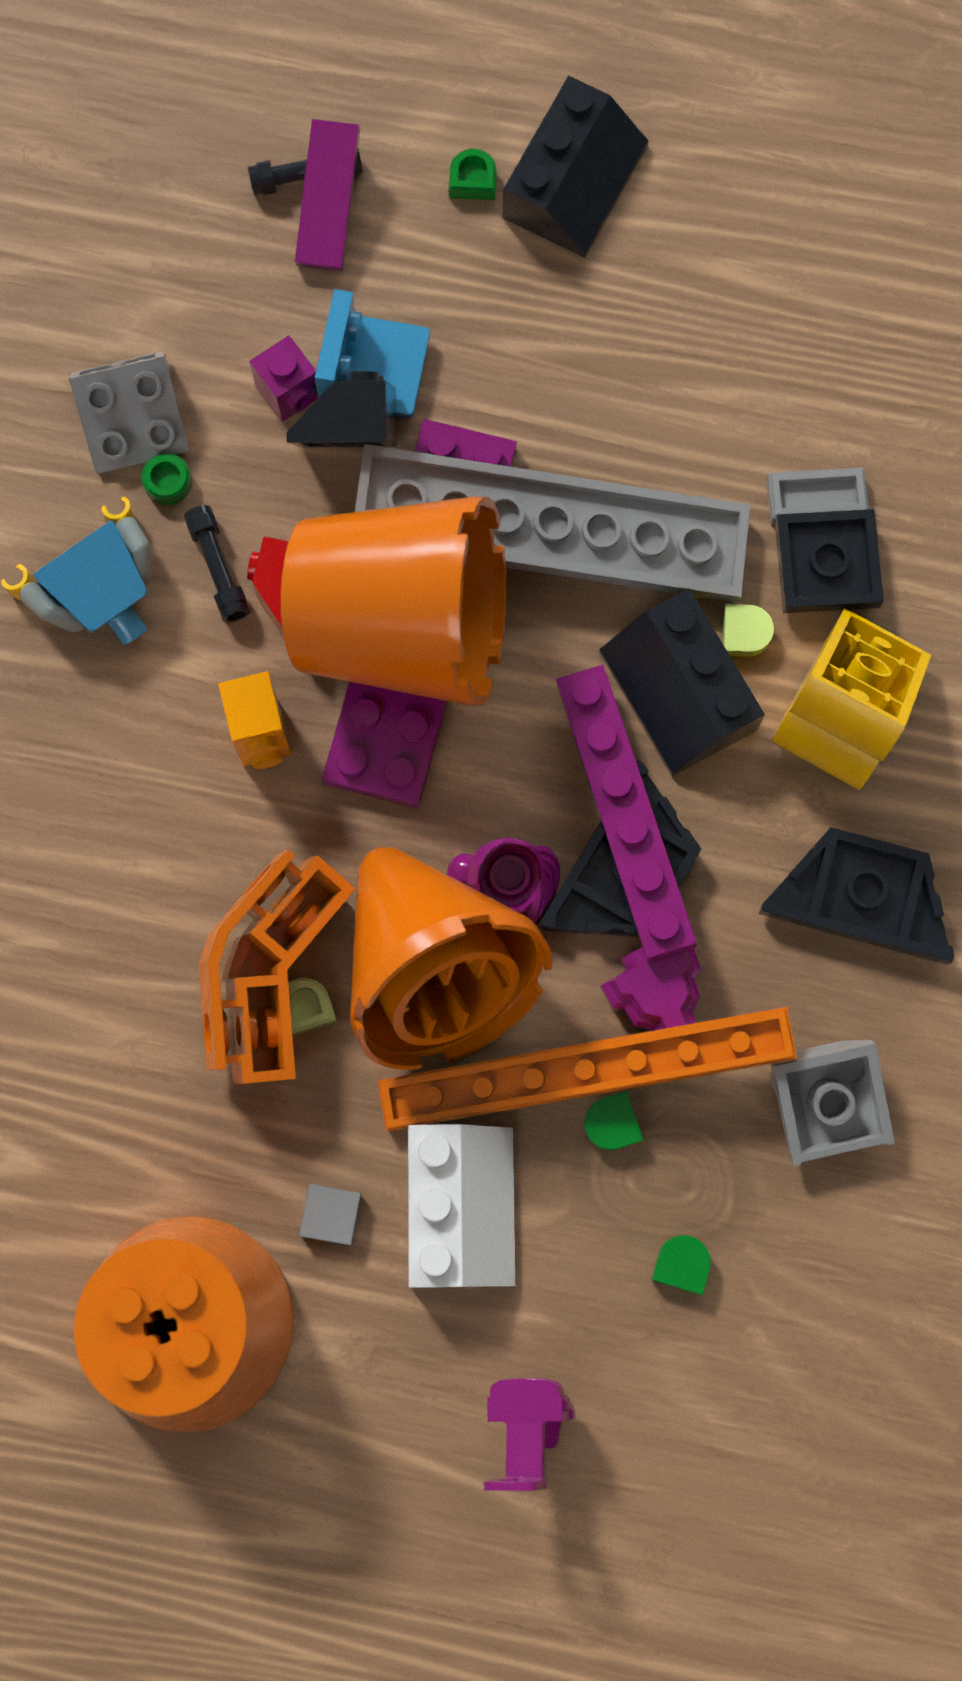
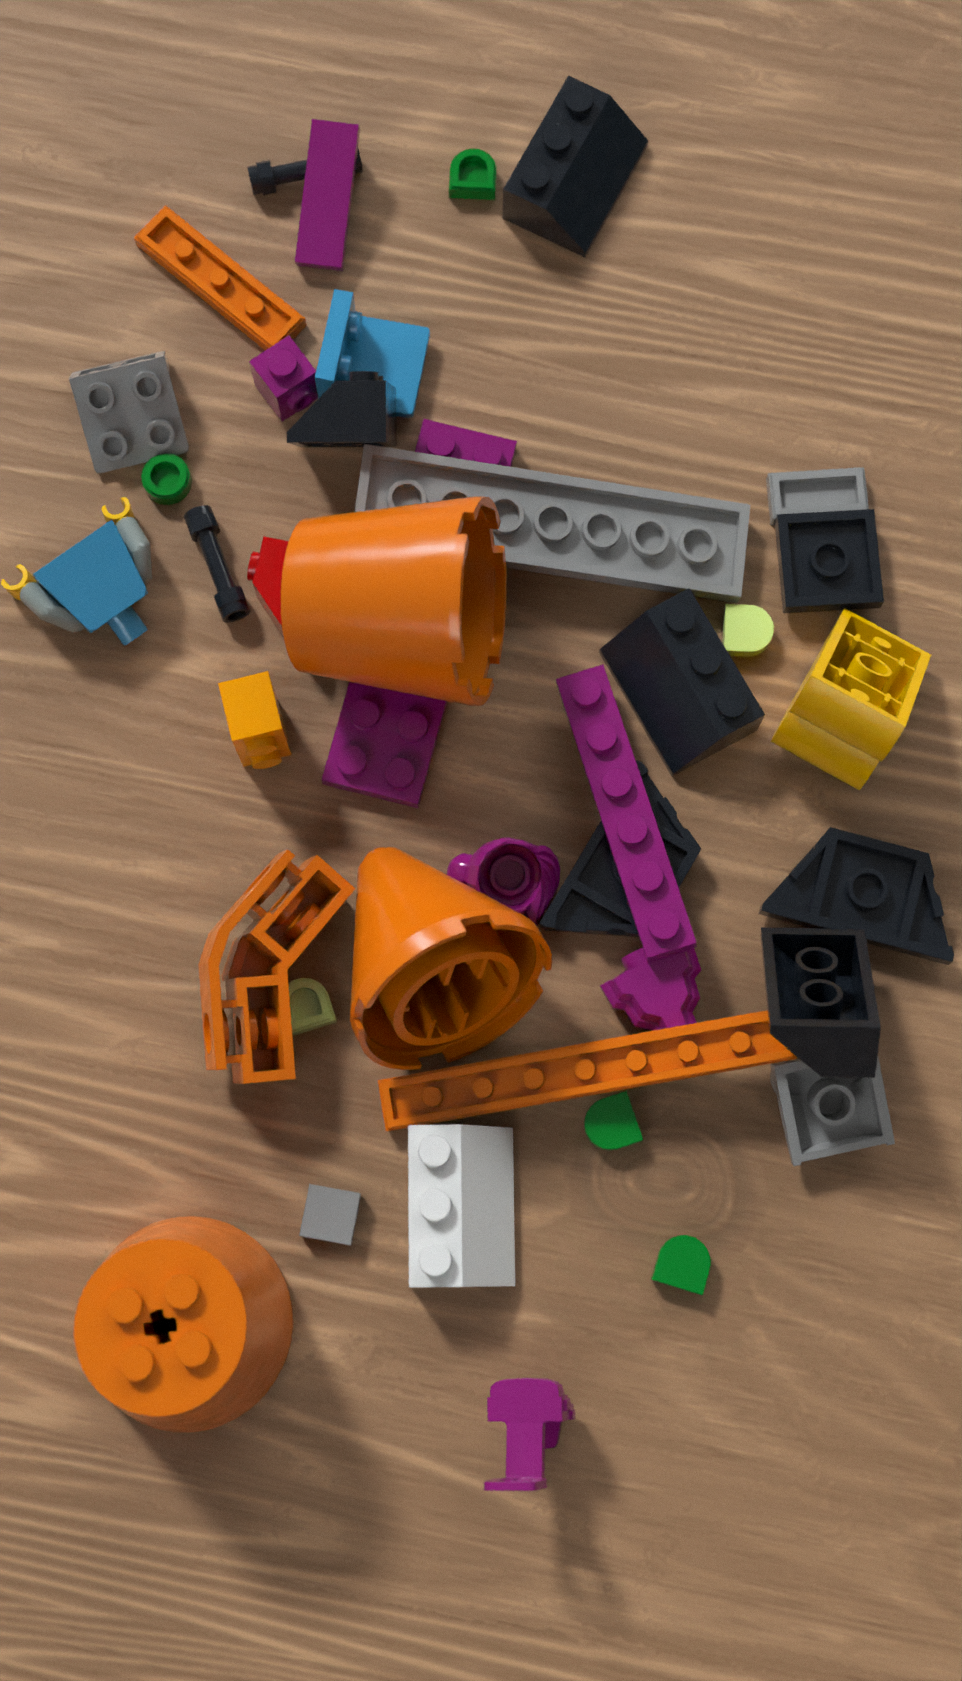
none -> orange tile [134,205,307,350]
none -> black slope [760,927,881,1078]

